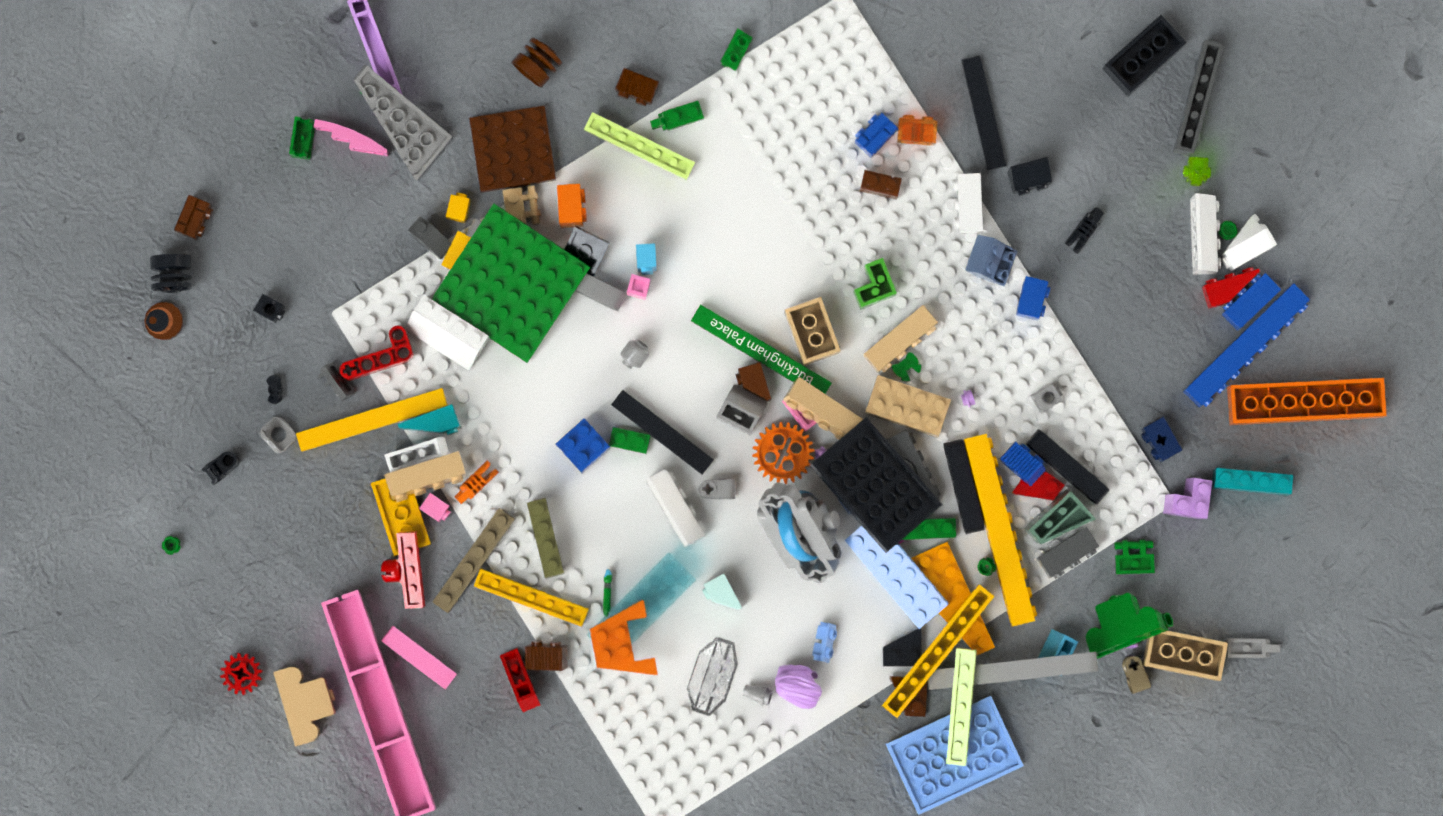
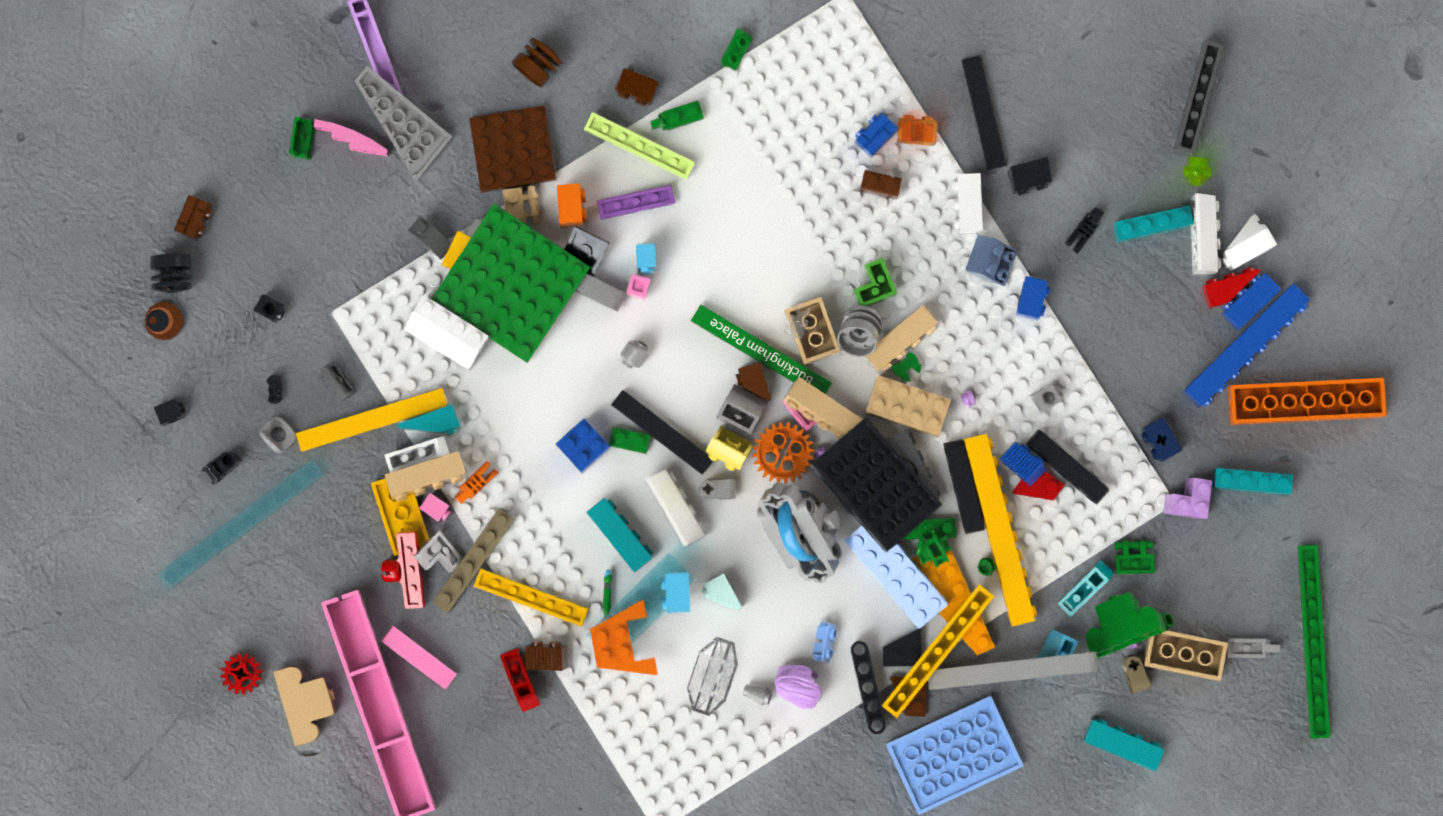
green plate [162,536,181,555] -> none
red beam [340,326,413,381] -> none
yellow brick [446,193,471,223] -> none
olive arch [527,498,565,579] -> none
yellowish green plate [946,648,977,766] -> none
sand green wedge [1024,490,1096,544] -> none
dark grey brick [1037,527,1099,579] -> none
black brick [1103,15,1187,96] -> none
green plate [1218,221,1238,240] -> none
none -> black brick [154,399,186,426]
none -> clear light blue plate [157,459,324,590]
none -> light grey plate [414,531,463,573]
none -> teal brick [586,498,653,573]
none -> medium lavender tile [597,185,675,220]
none -> medium azure brick [662,572,690,613]
none -> light yellow brick [706,426,754,471]
none -> clear plate [784,303,811,340]
none -> light grey wheel [837,305,883,357]
none -> black beam [850,641,886,734]
none -> green piece [915,531,953,568]
none -> teal slope [1057,560,1114,617]
none -> teal brick [1082,718,1165,771]
none -> teal brick [1112,206,1194,243]
none -> green plate [1297,545,1330,739]

